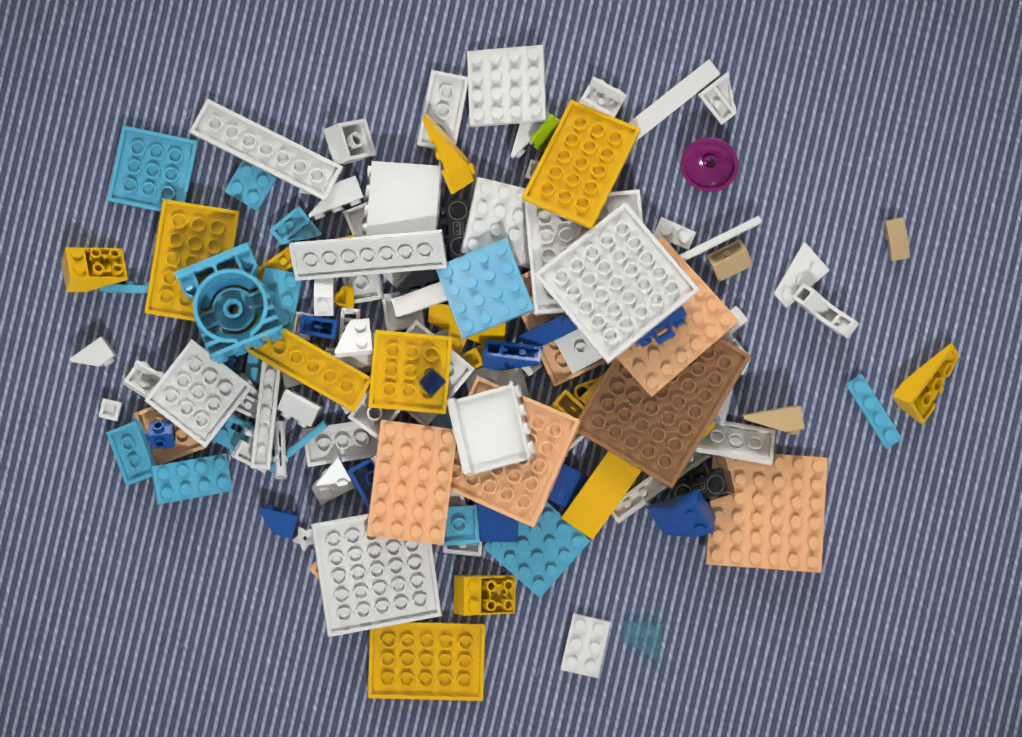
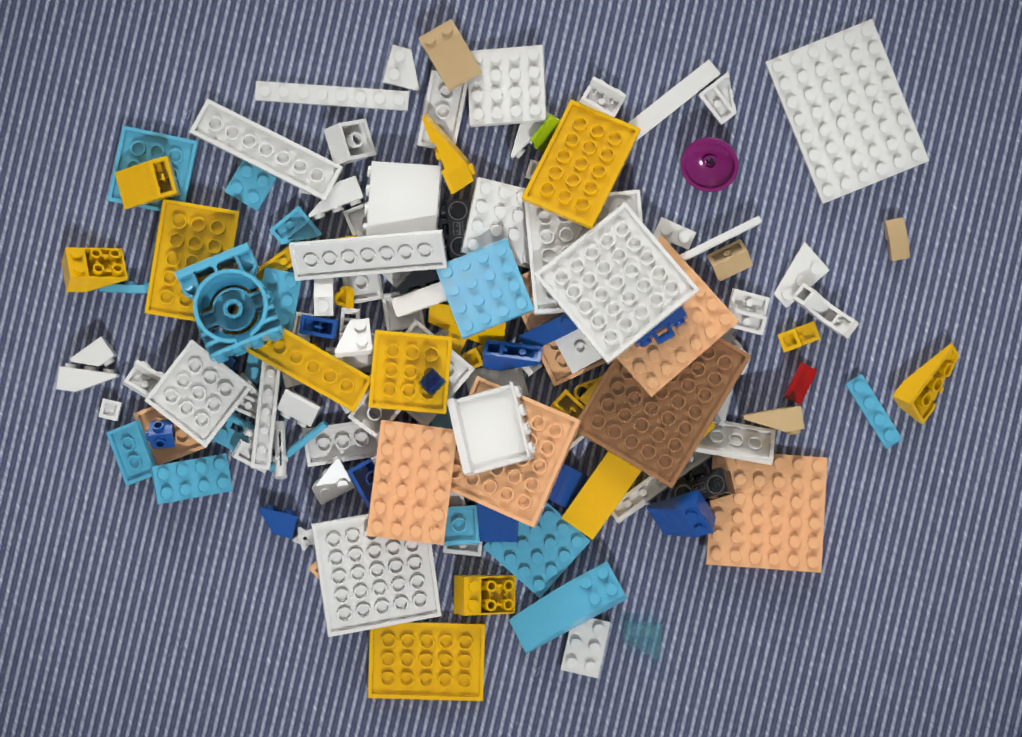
none -> white slope [56,363,120,392]
none -> yellow slope [114,156,181,210]
none -> white plate [255,81,409,111]
none -> white wing [383,45,419,92]
none -> tan slope [418,19,483,92]
none -> medium azure slope [509,561,627,654]
none -> white slope [728,288,770,335]
none -> white plate [765,19,929,204]
none -> yellow slope [777,320,821,353]
none -> red panel [783,362,818,405]

